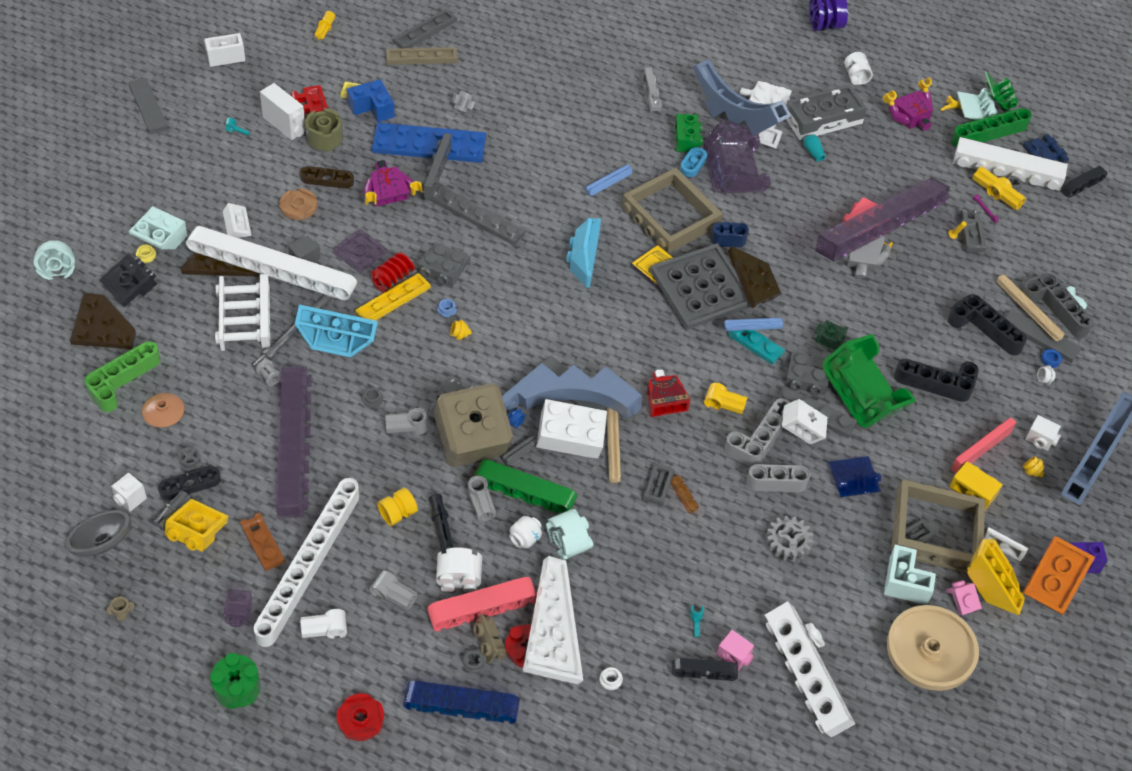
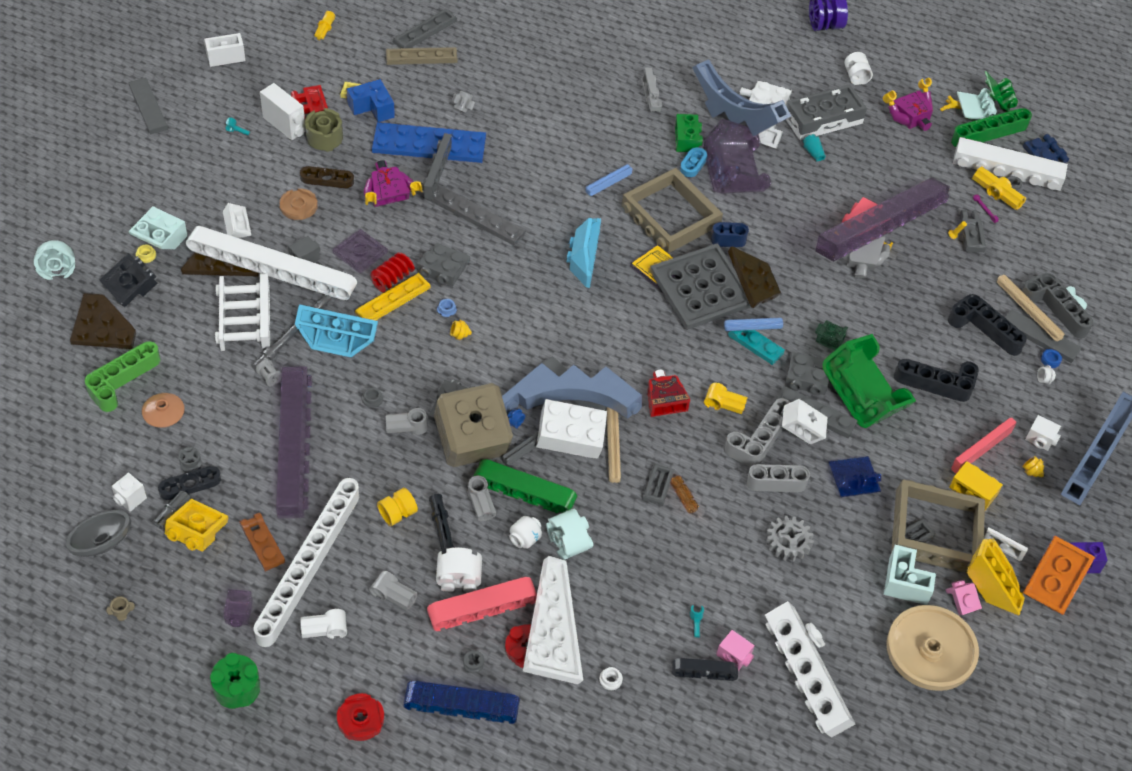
dark tan hinge [473,614,506,664] -> none
black beam [1063,166,1108,198] -> none

